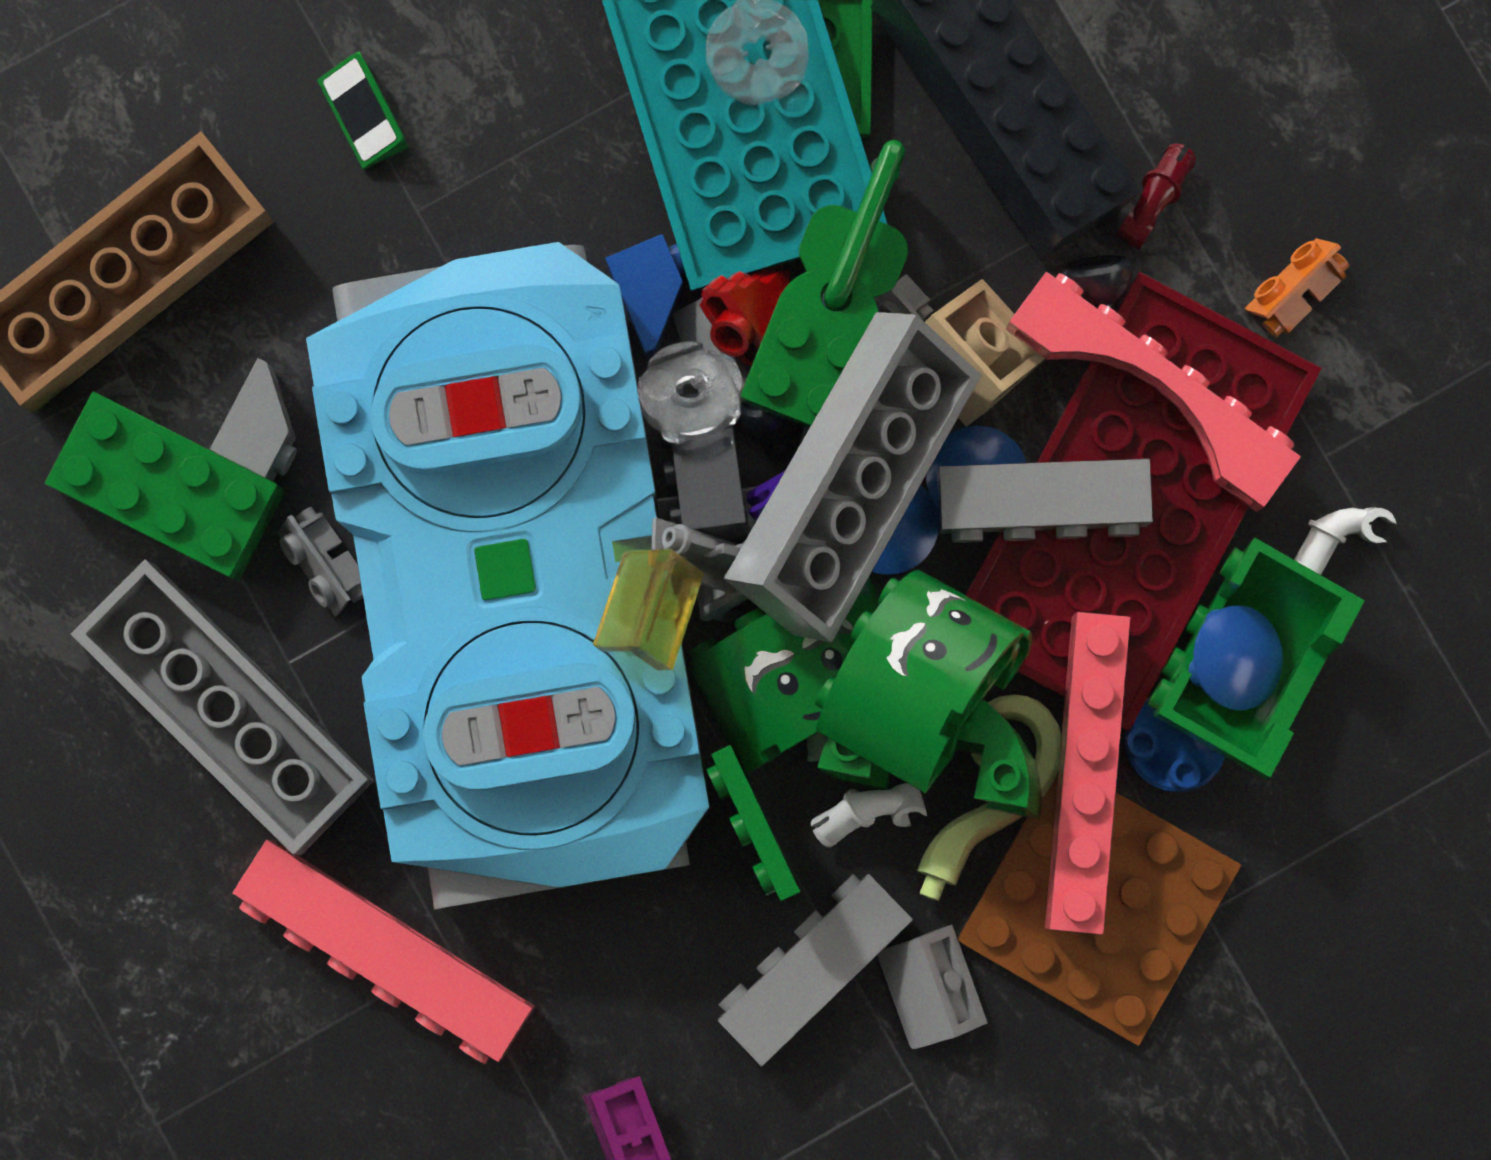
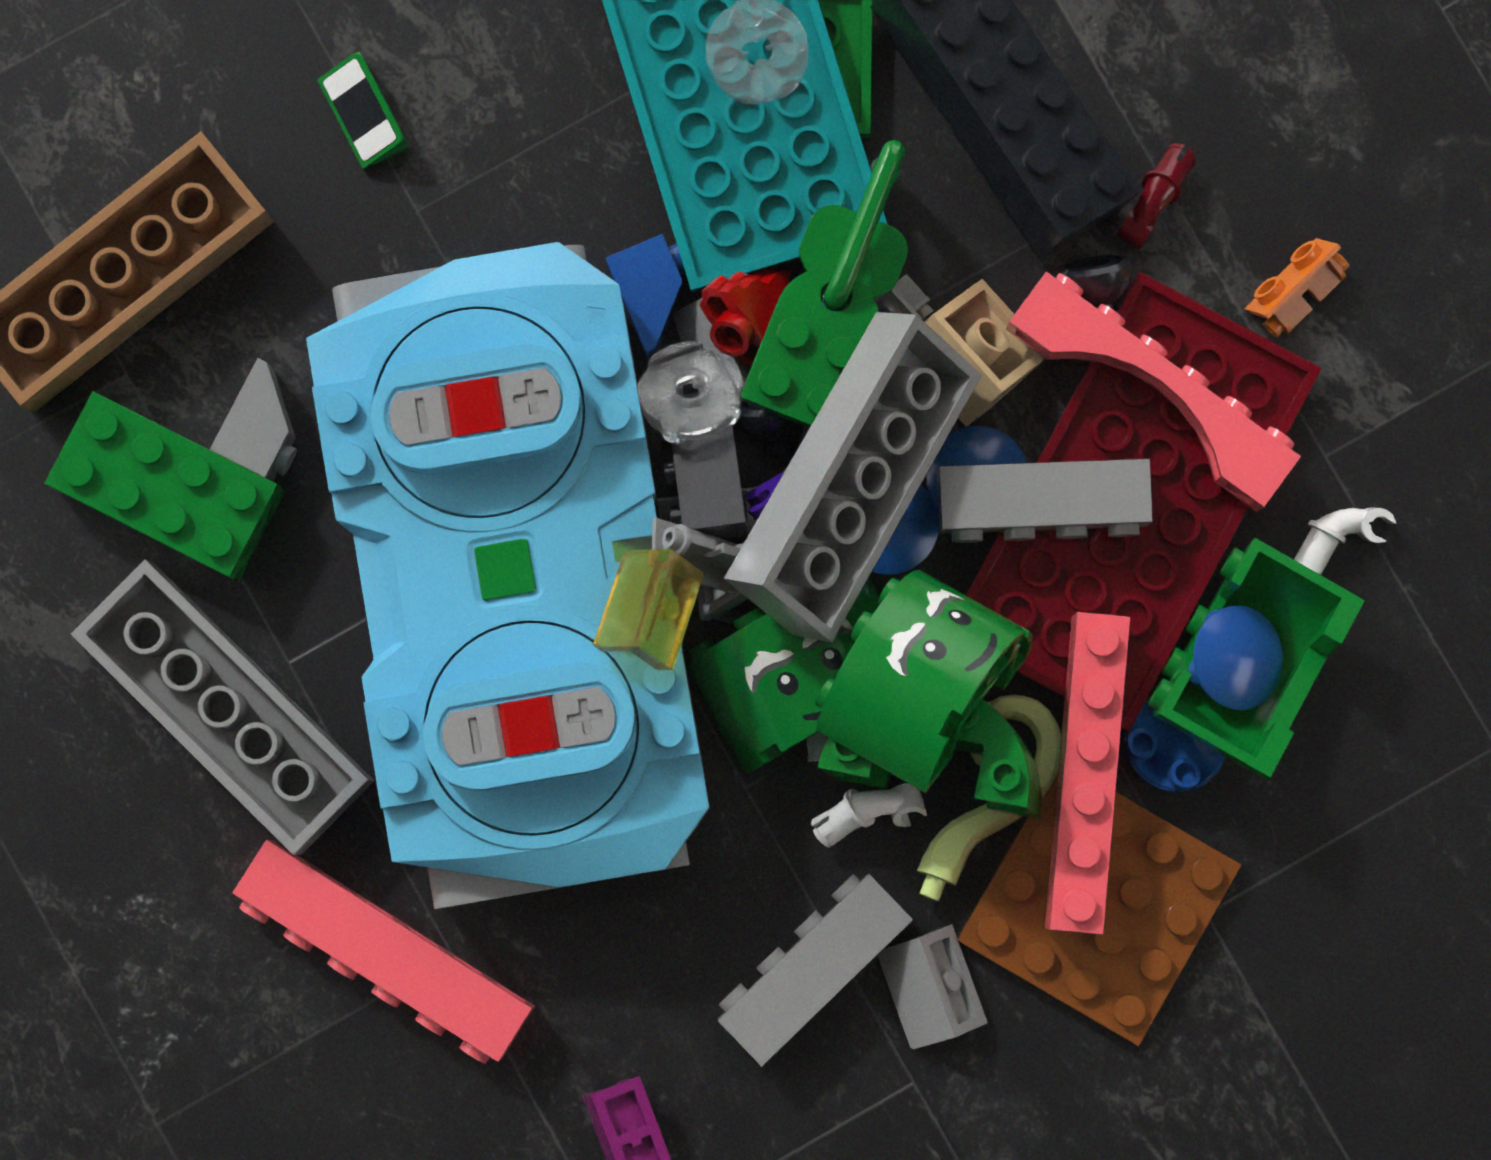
light grey hinge [277,507,363,617] -> none
green plate [706,745,800,901] -> none

